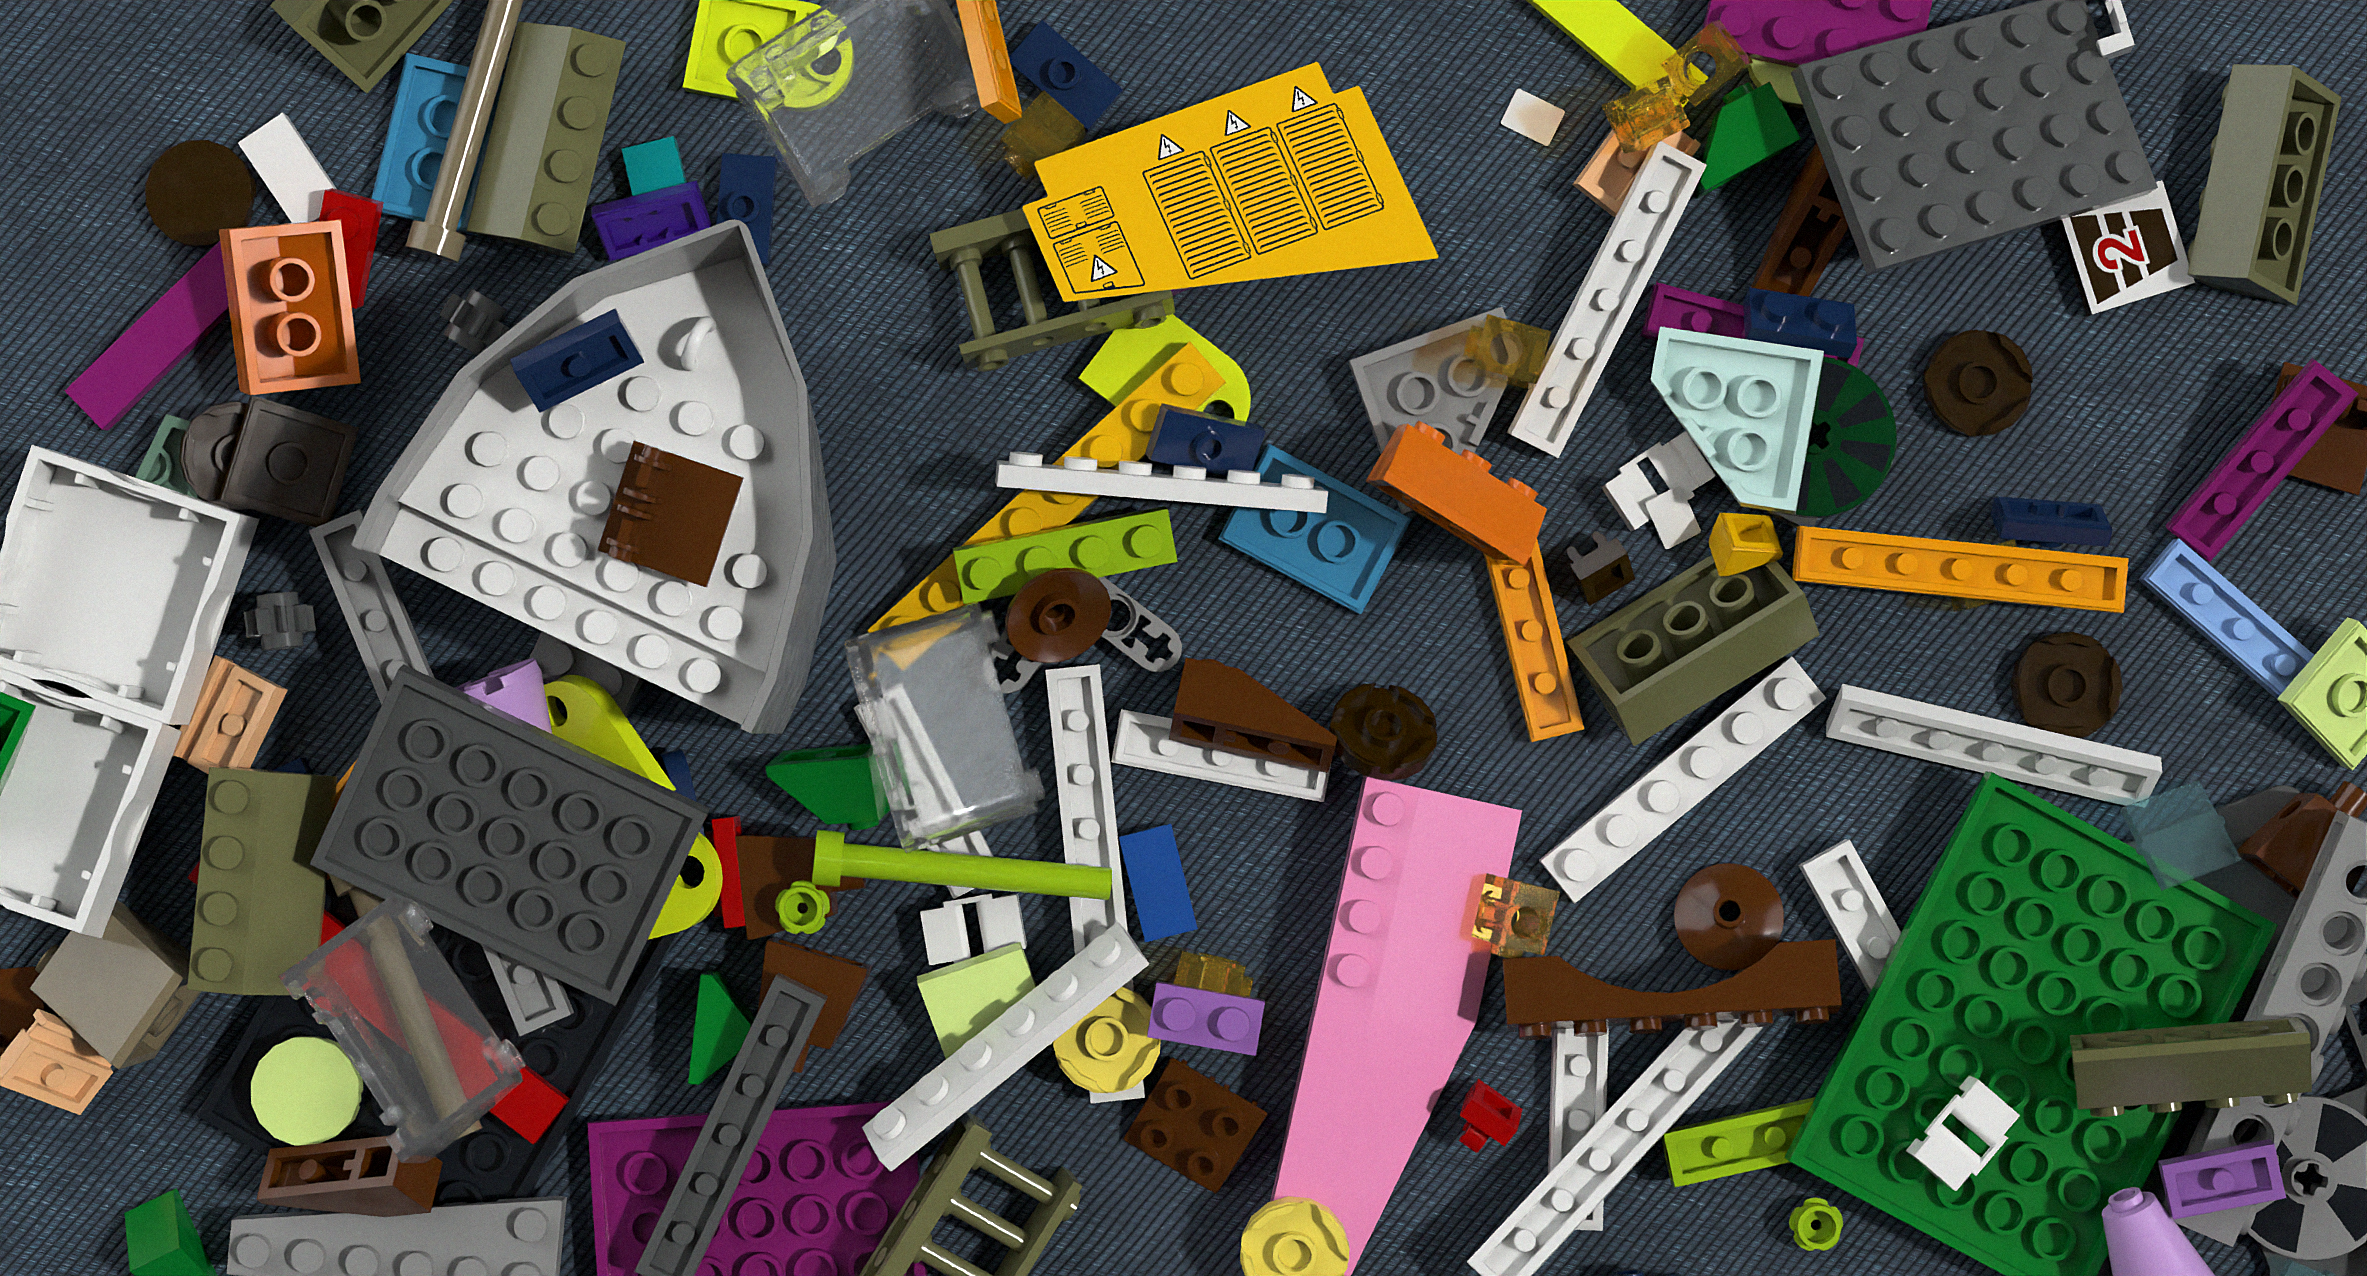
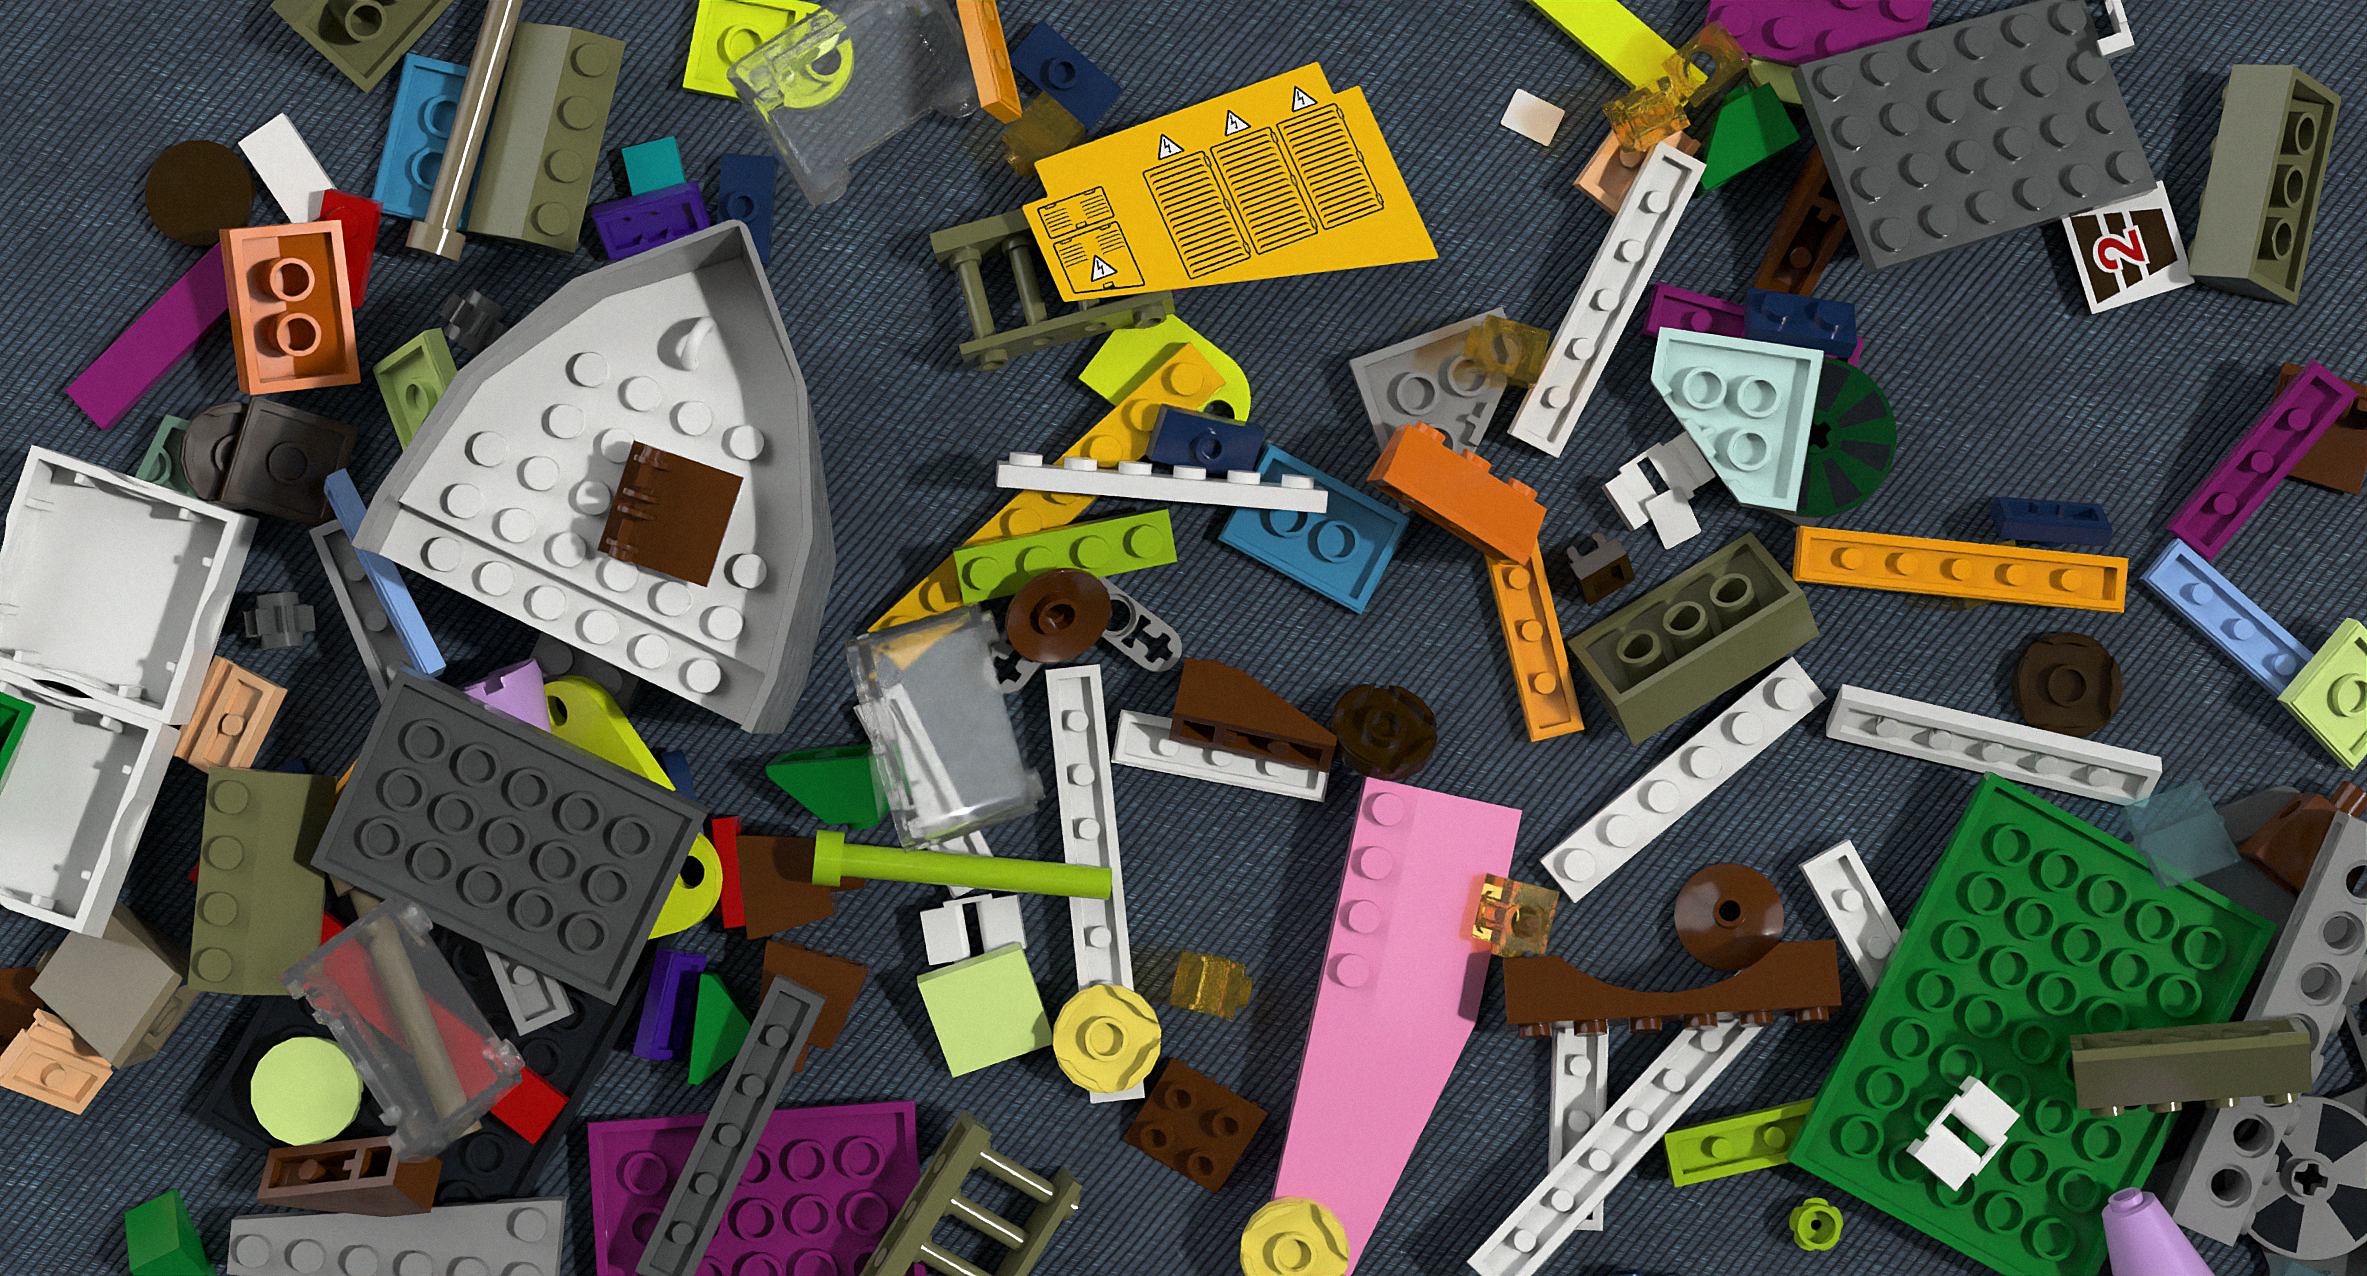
dark blue plate [510,308,644,413] -> none
lime plate [775,880,830,934] -> none
white plate [862,922,1149,1171] -> none
blue tile [1119,823,1198,942] -> none
medium lavender plate [1147,981,1265,1056] -> none
red tile [1459,1078,1523,1153] -> none
yellow slope [1709,513,1783,576] -> none
dark brown tile [1922,330,2033,437] -> none
medium lavender plate [2158,1139,2286,1220] -> none
none -> light blue tile [323,468,446,678]
none -> yellowish green tile [373,328,458,452]
none -> dark purple plate [633,948,707,1061]

